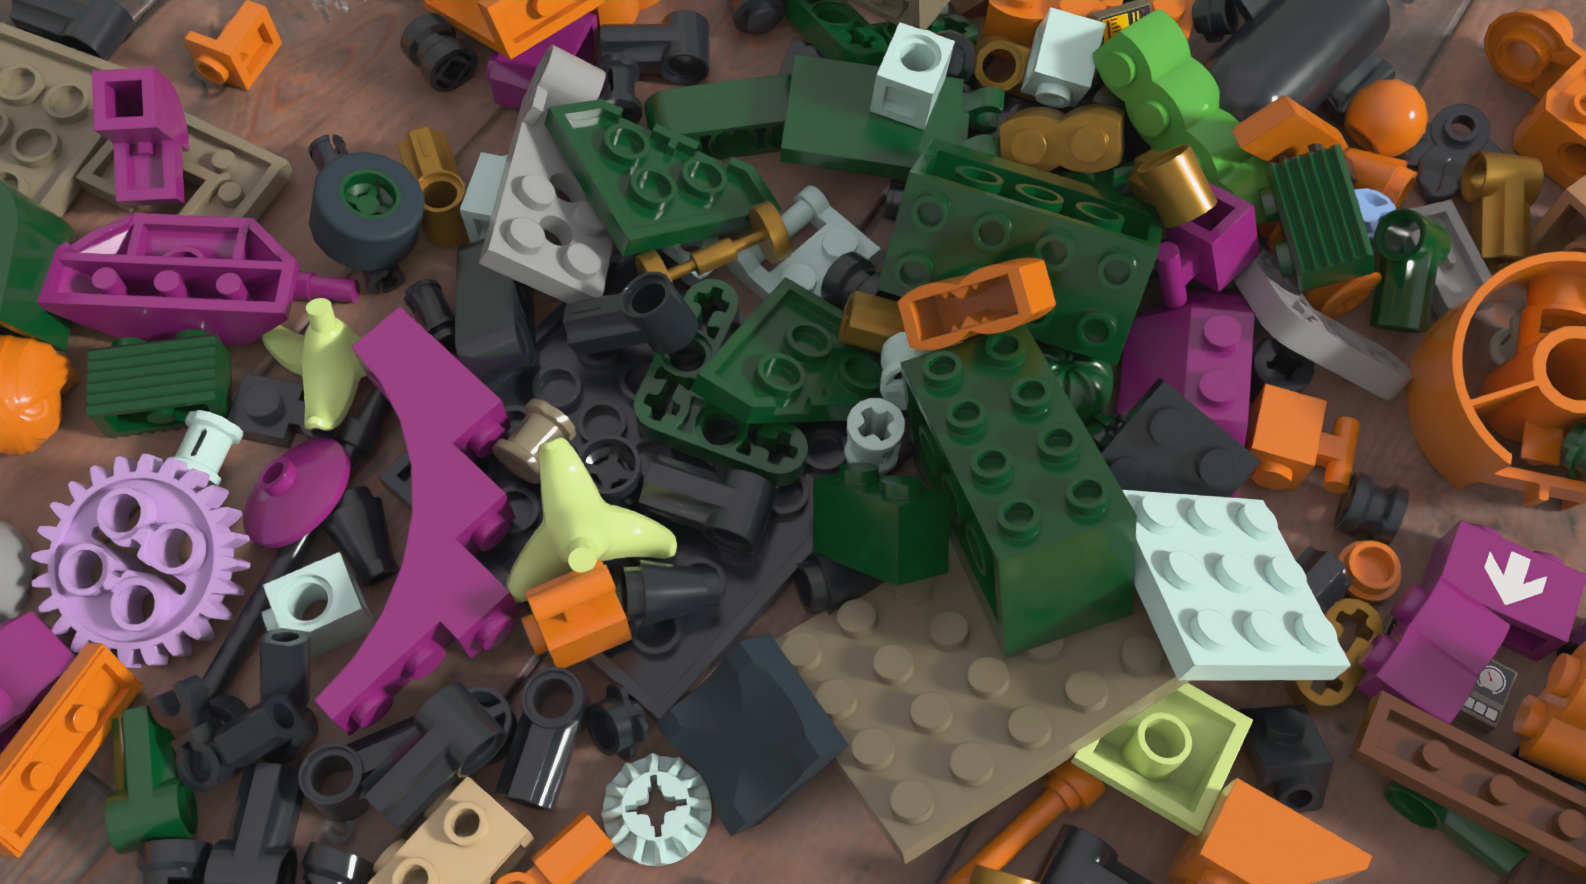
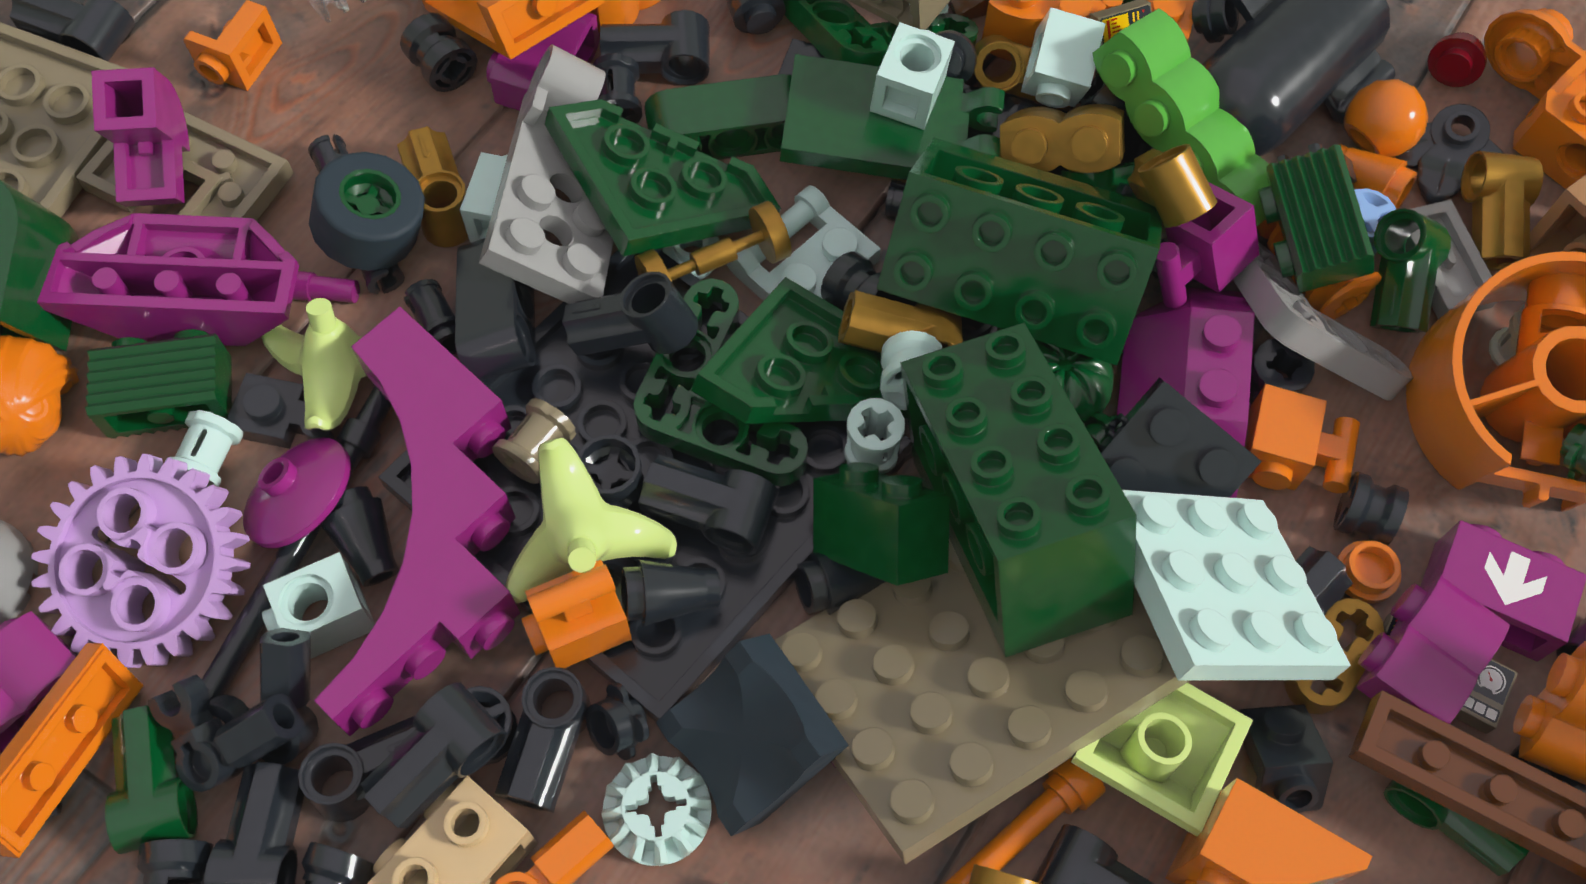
orange brick [897,258,1056,350] -> none
orange tile [1232,95,1348,164] -> none
none -> dark red plate [1427,32,1487,87]

